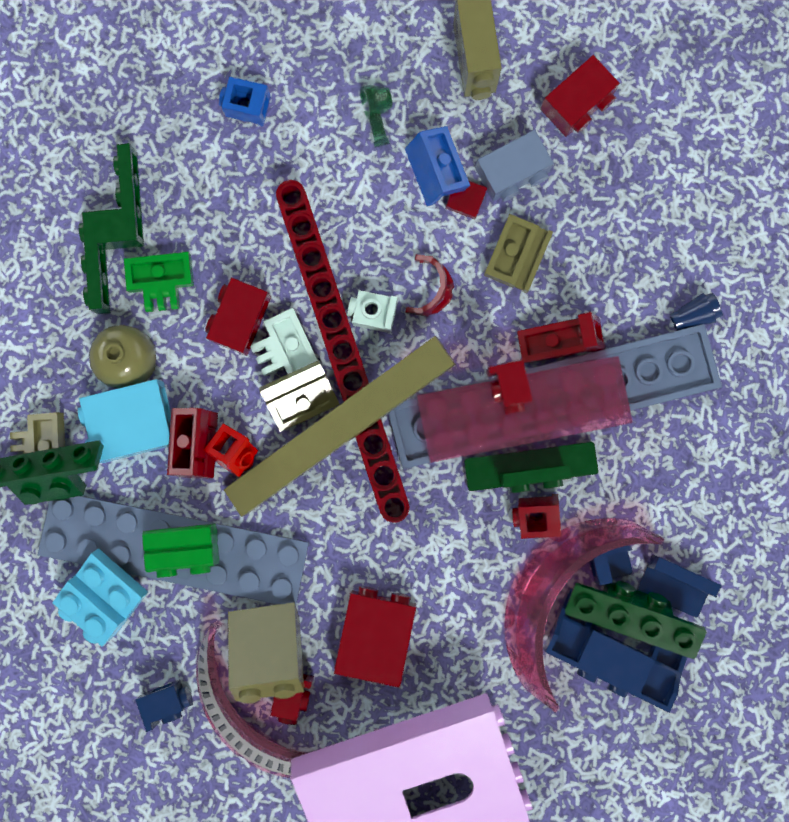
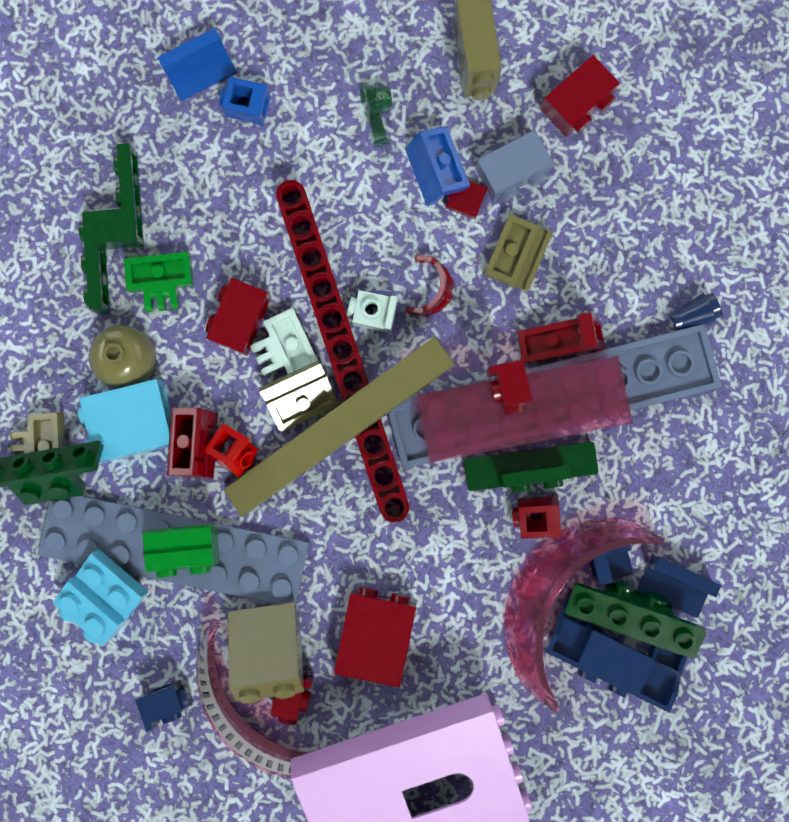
none -> blue panel [157,28,236,101]

